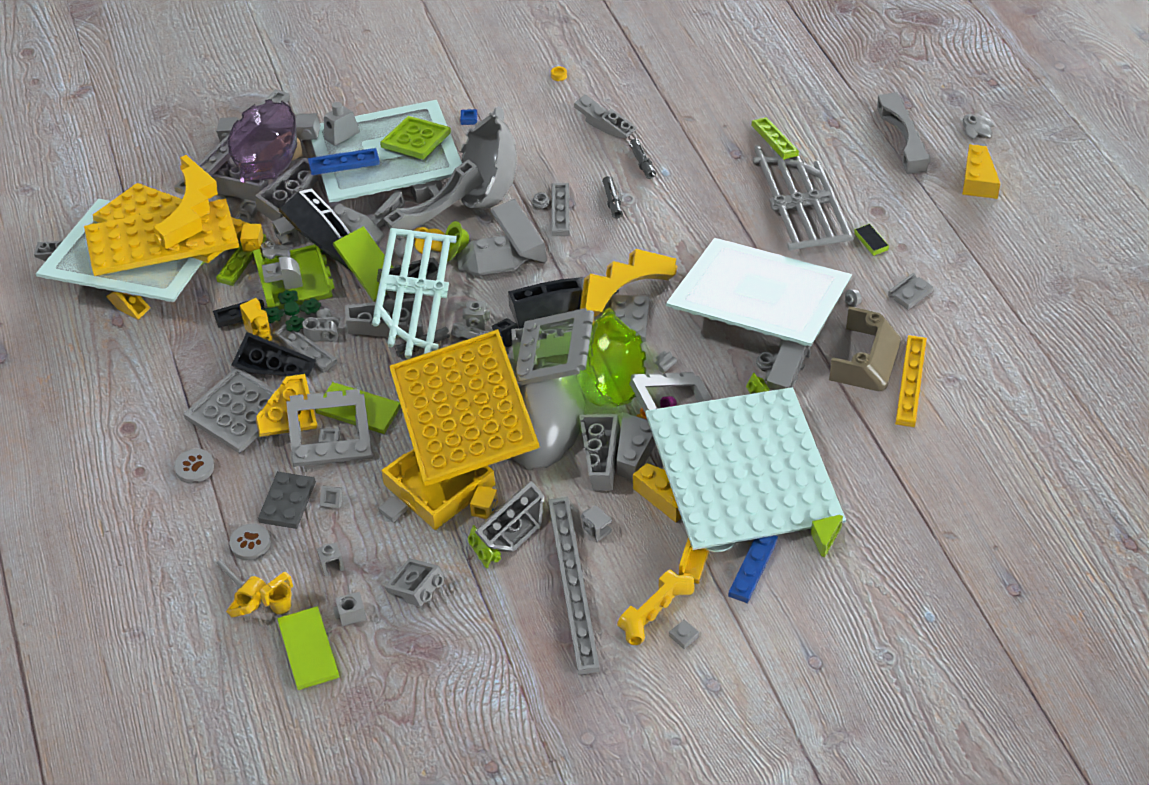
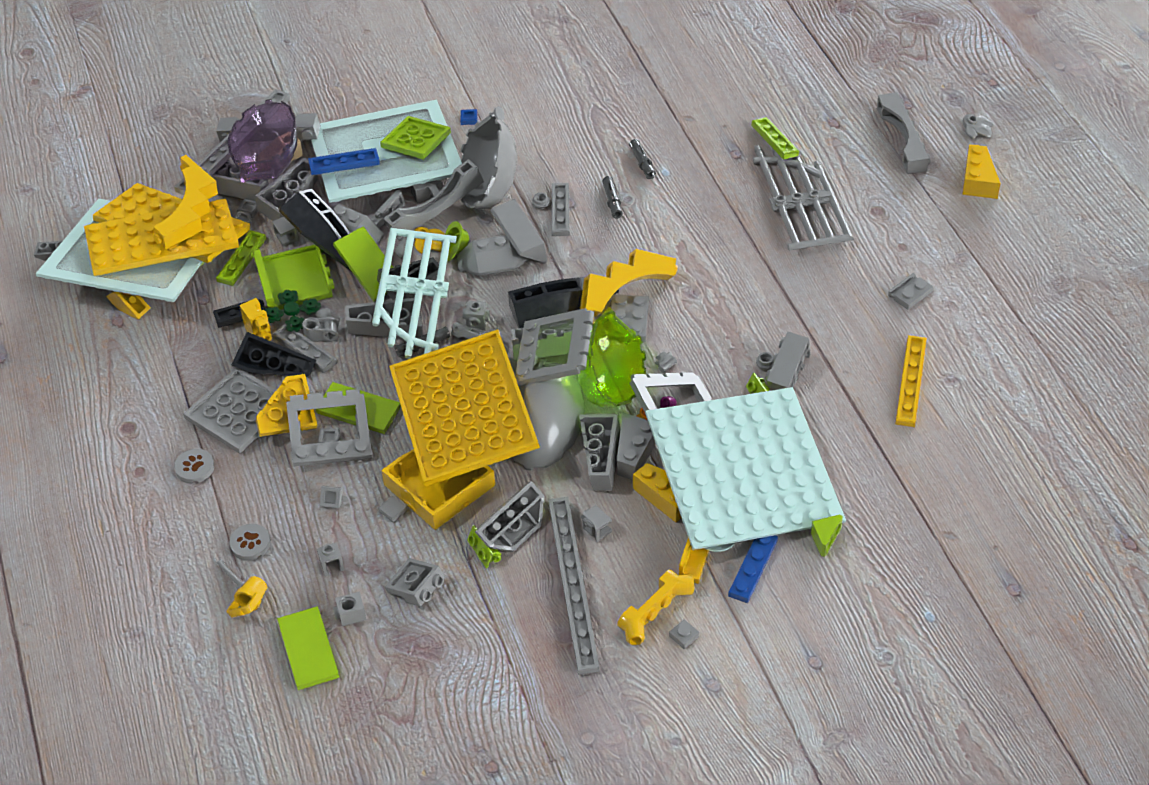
yellow brick [240,224,264,252] -> none
dark grey plate [258,471,316,529] -> none
yellow piece [260,572,293,615] -> none
light grey plate [261,241,293,259] -> none
light grey brick [262,257,303,290] -> none
light grey torso [324,102,360,146] -> none
yellow brick [470,485,498,519] -> none
black bracket [492,318,518,347] -> none
yellow tile [551,66,567,81] -> none
light grey slope [574,94,637,138] -> none
baseplate [666,238,852,346] -> none
dark tan windscreen [829,306,901,391] -> none
light grey plate [845,289,862,307] -> none
black tile [854,223,889,256] -> none

